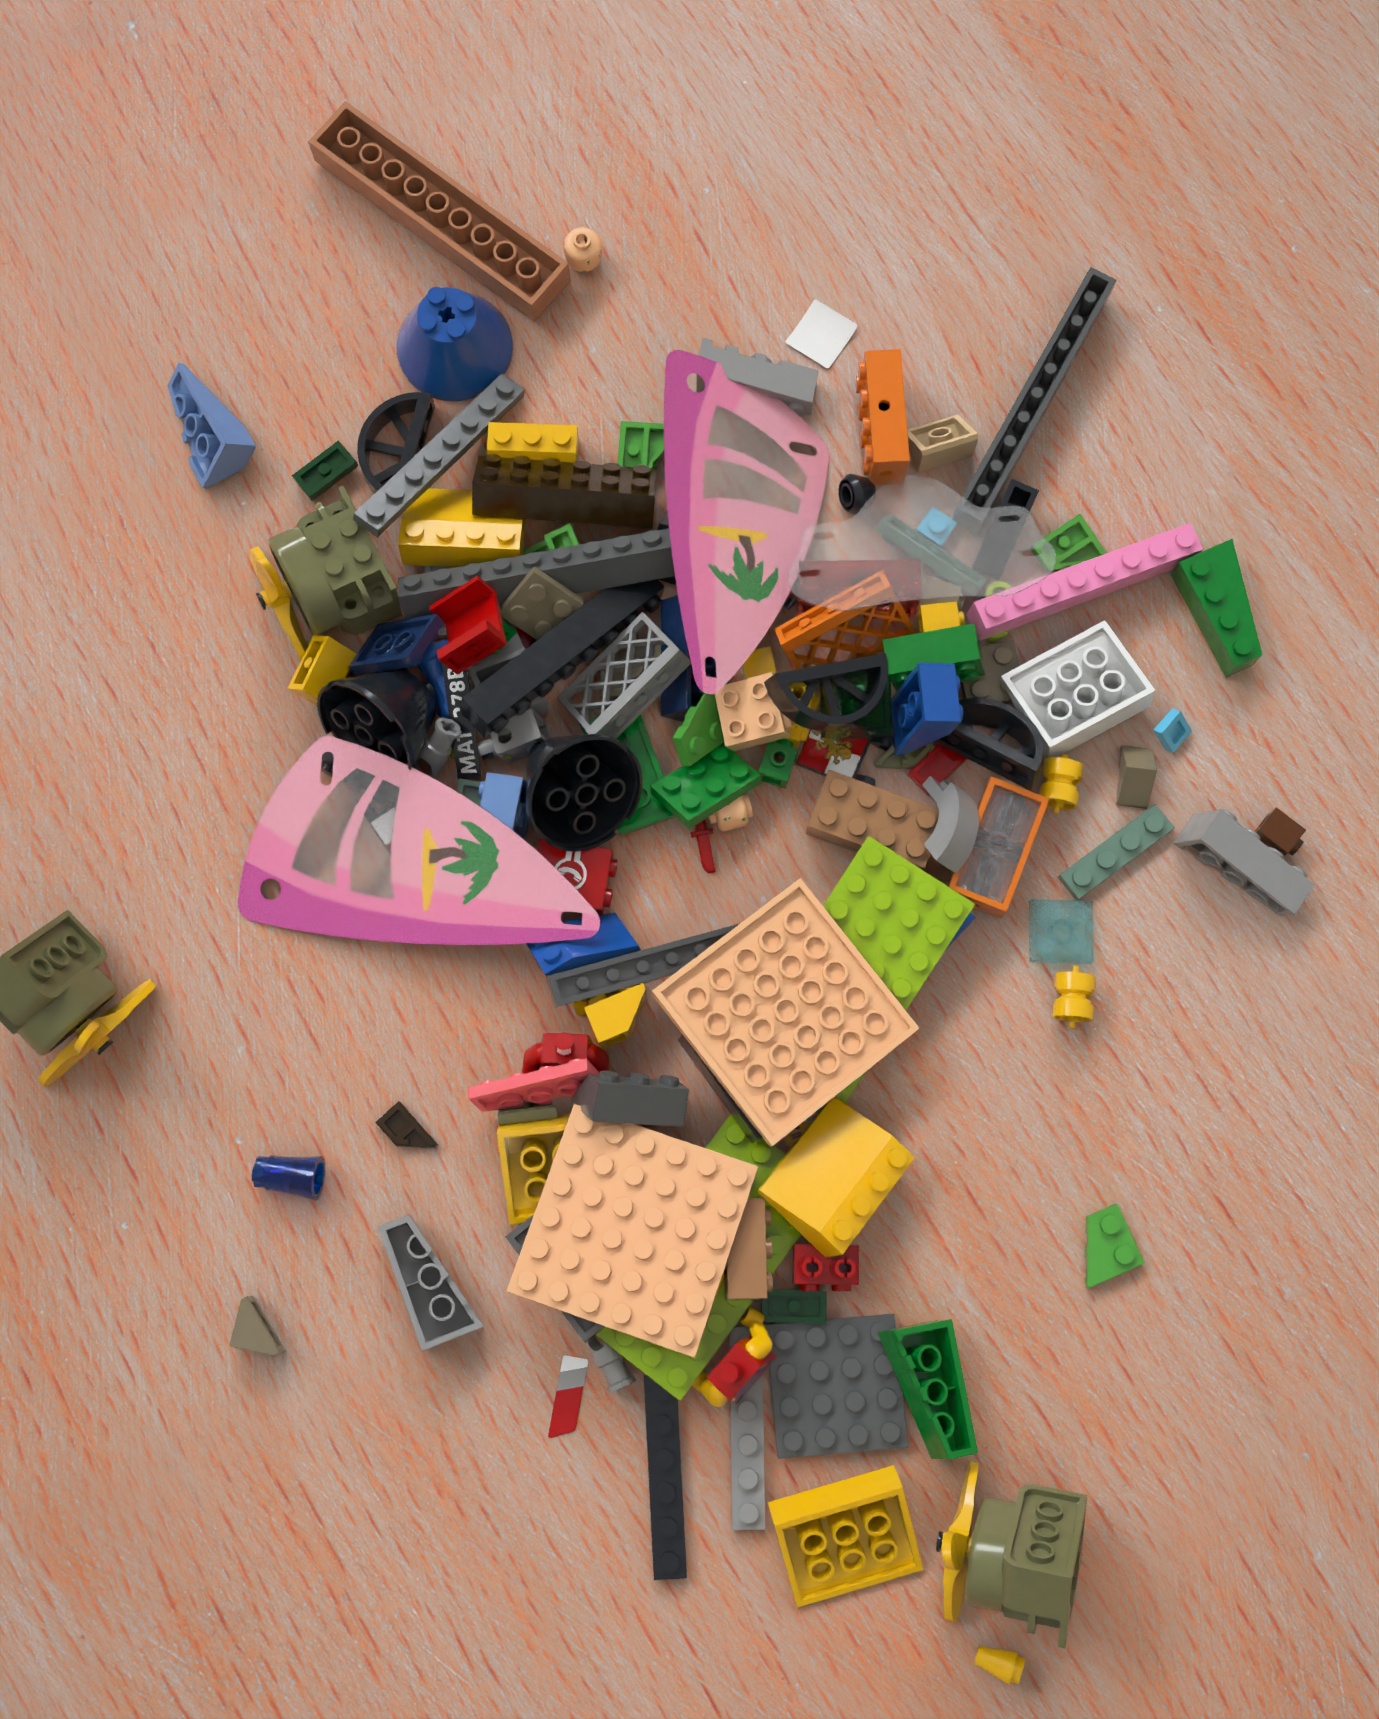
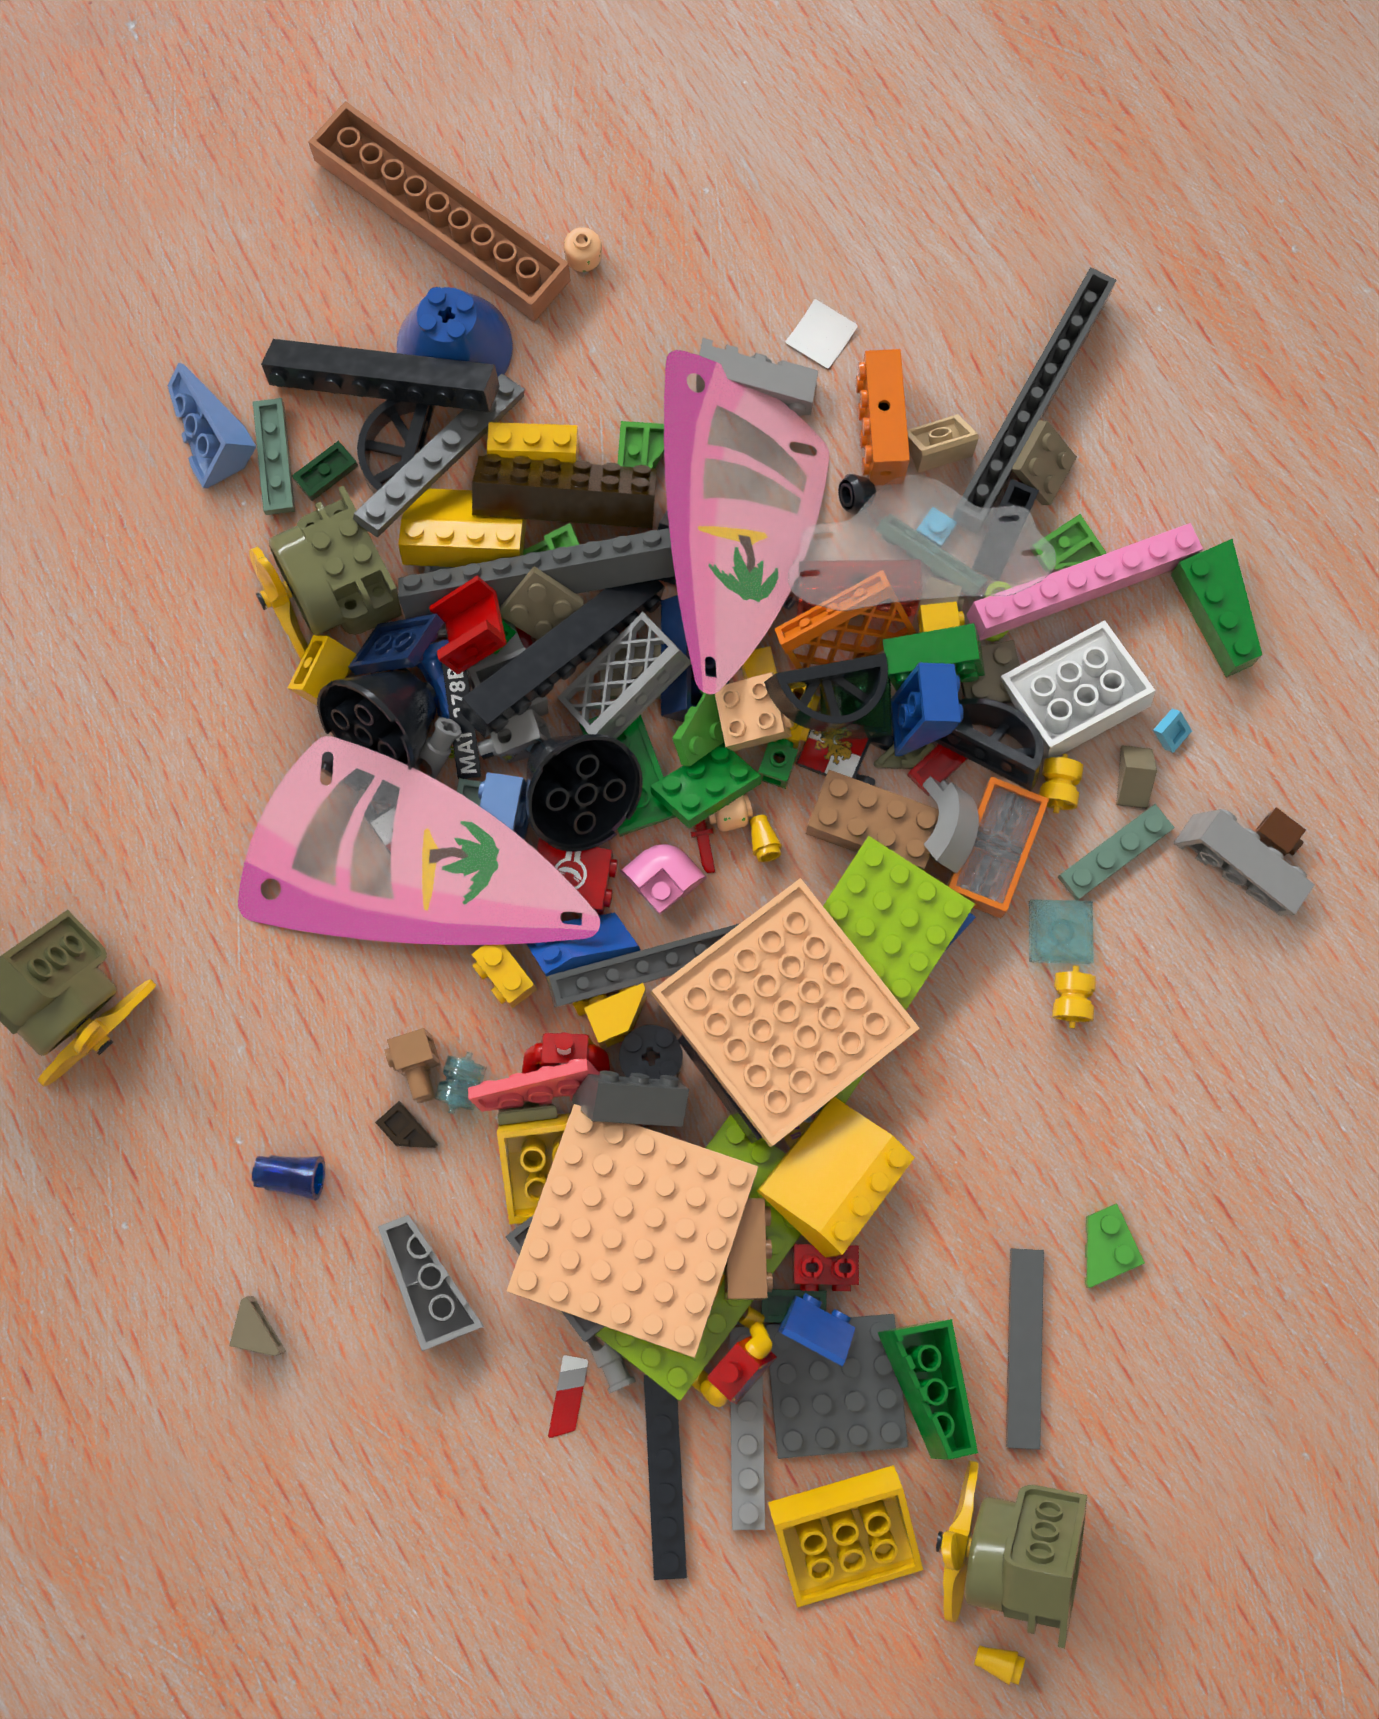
none -> sand green plate [253,398,295,515]
none -> black brick [261,339,500,412]
none -> medium nougat brick [384,1028,441,1103]
none -> clear light blue wheel [434,1052,487,1114]
none -> yellow brick [471,944,537,1009]
none -> black brick [619,1025,683,1079]
none -> bright pink brick [620,844,707,915]
none -> yellow cone [749,815,782,862]
none -> blue slope [778,1293,855,1367]
none -> dark grey tile [1006,1248,1044,1450]
none -> dark tan plate [1012,420,1077,505]

